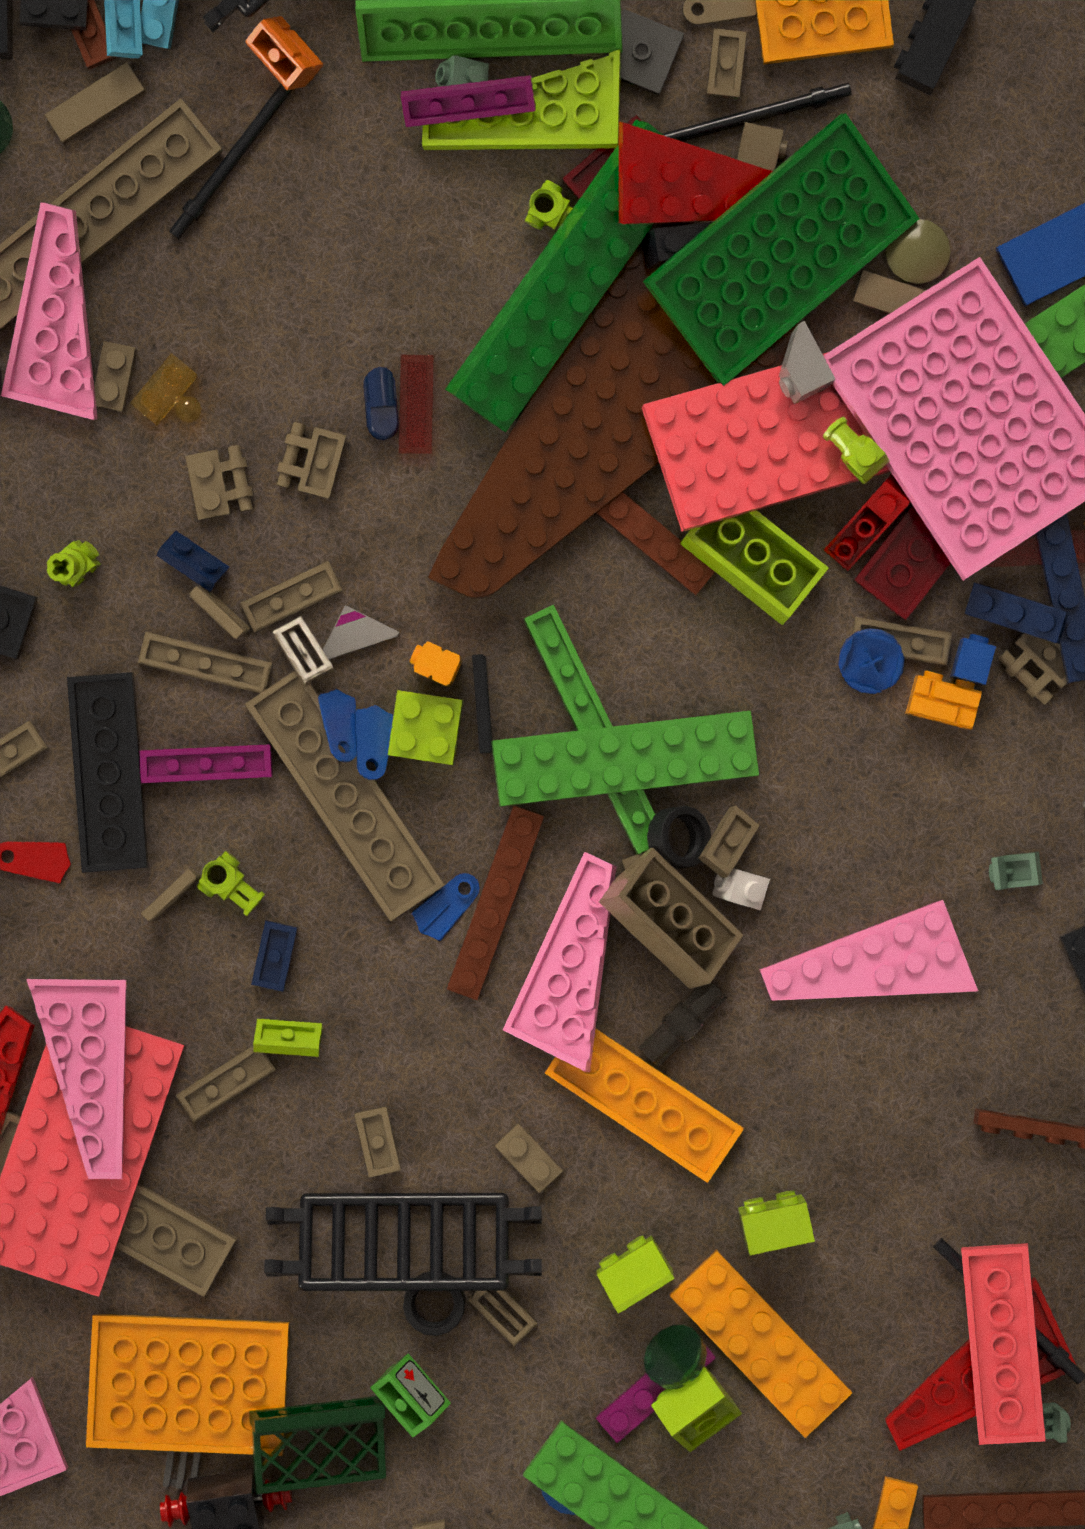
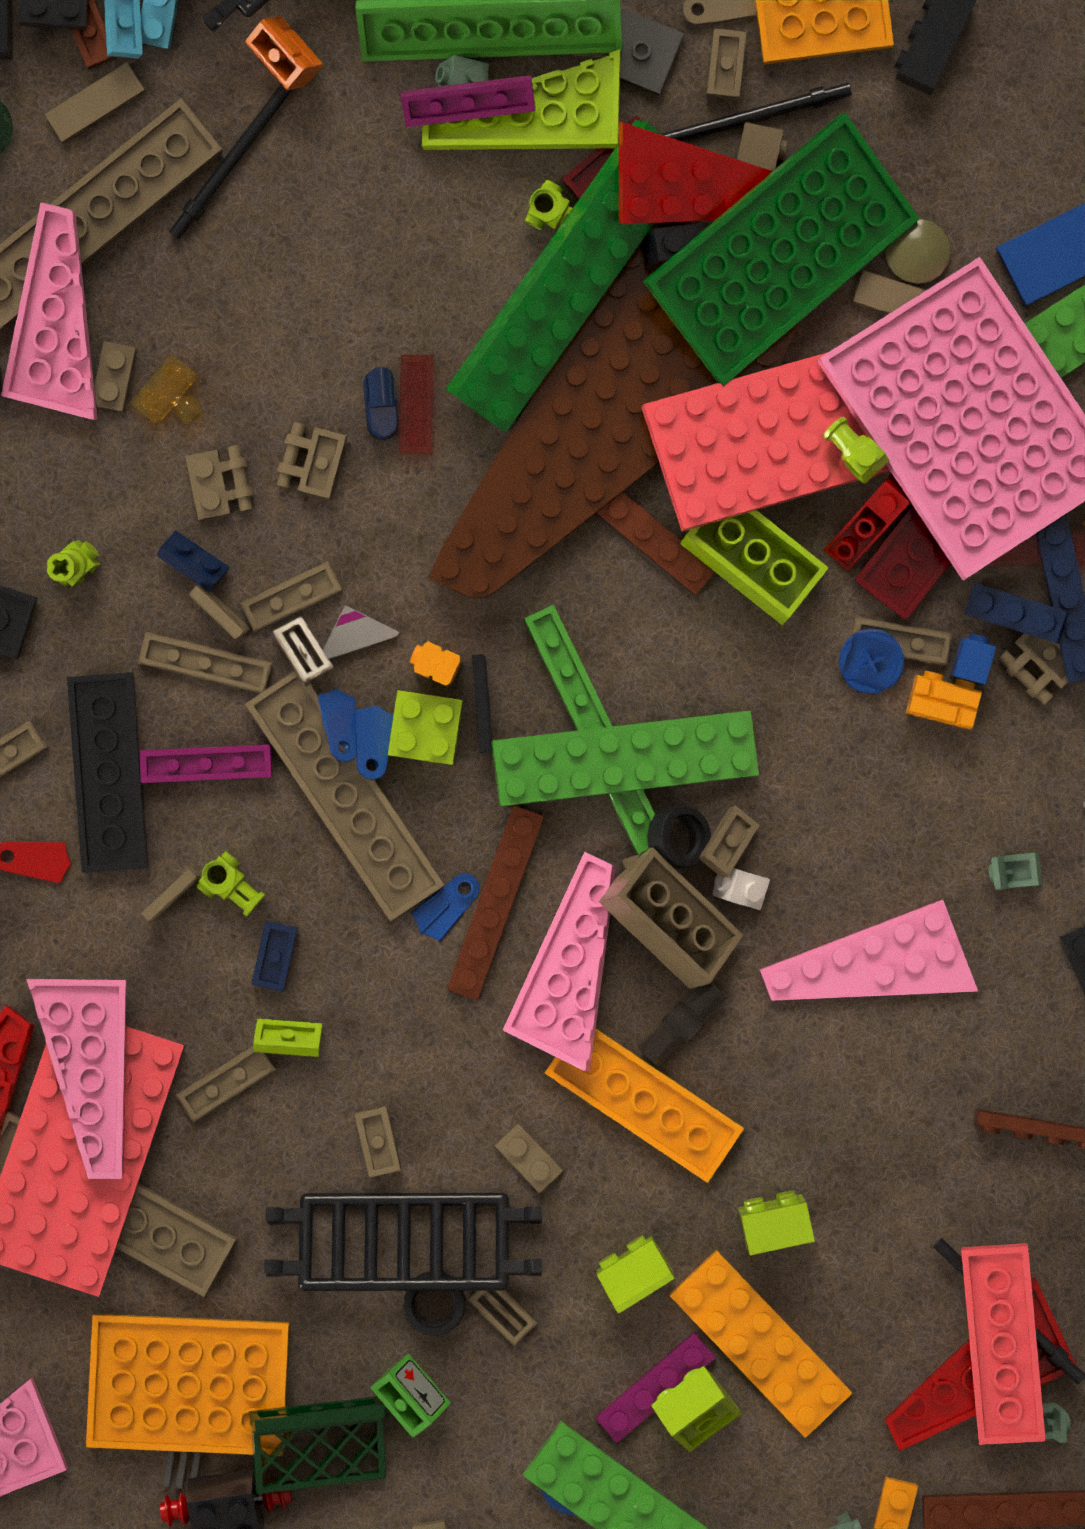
clear green tile [643,1325,707,1389] -> none
light grey slope [779,321,835,404] -> none

